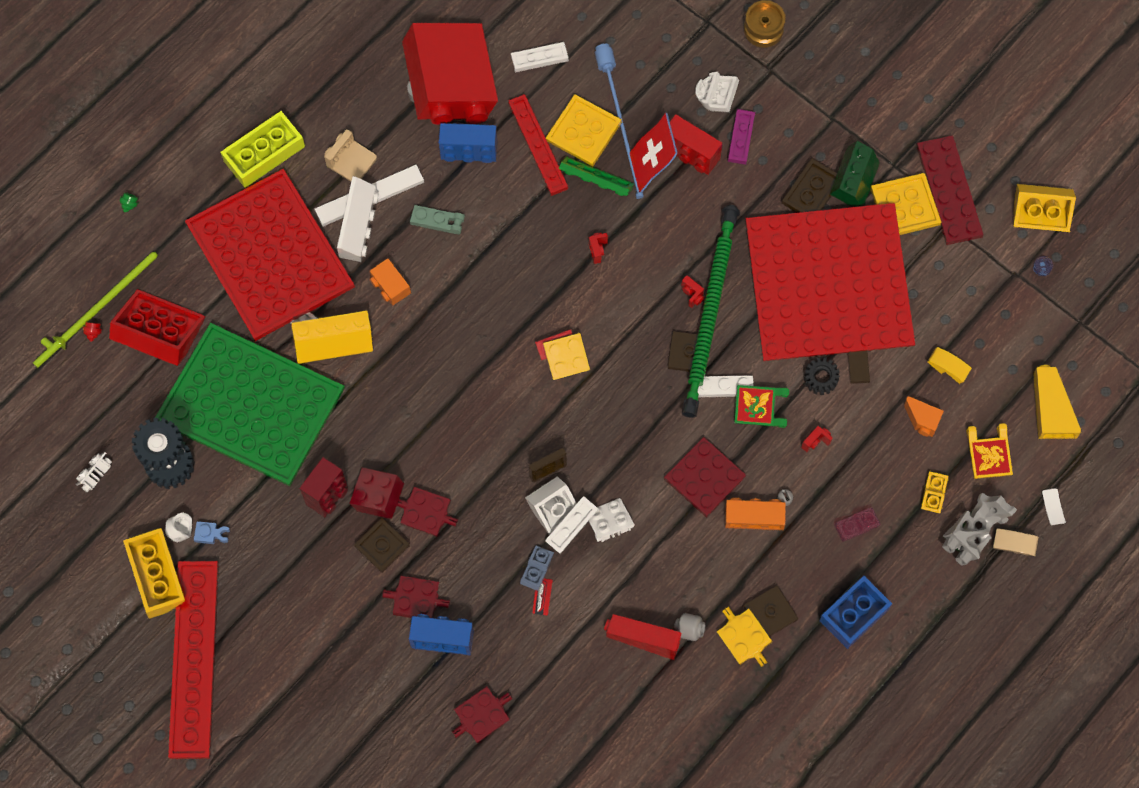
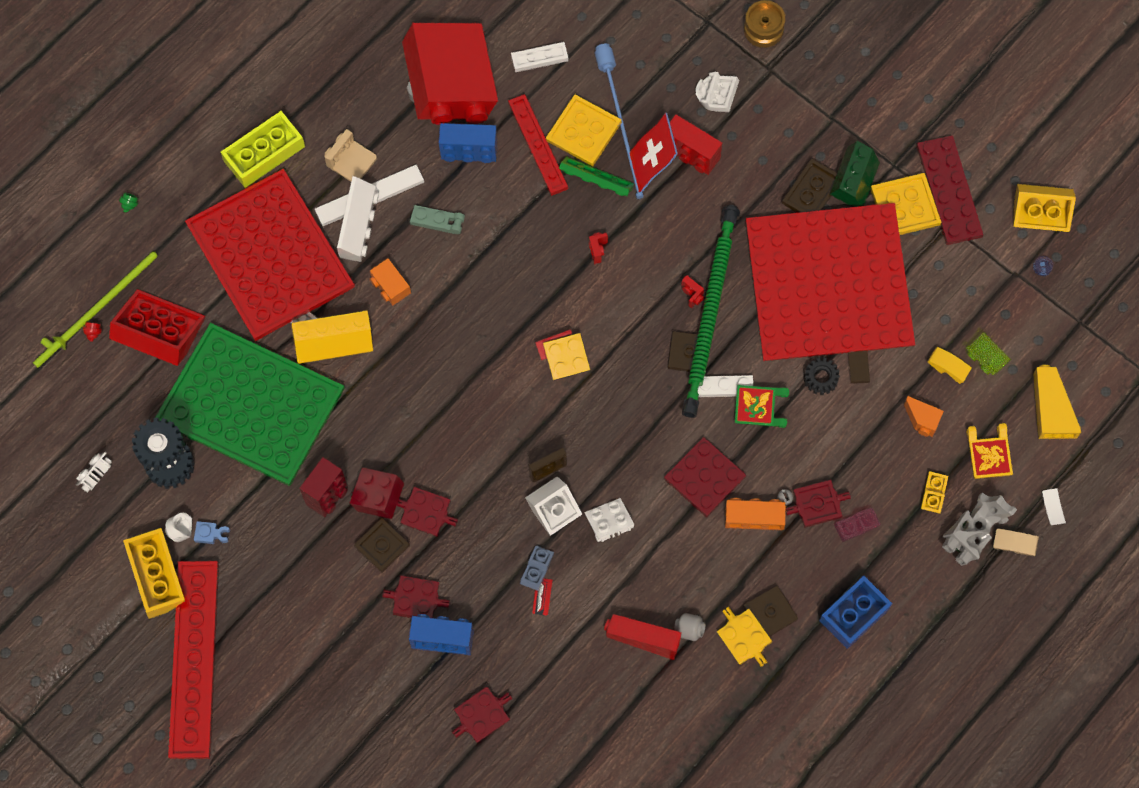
white plate [545,496,598,554] -> none
magenta plate [728,109,755,165] -> none
red bracket [801,426,833,452] -> none
none -> dark red plate [785,480,851,528]
none -> clear neon green bracket [966,332,1012,376]

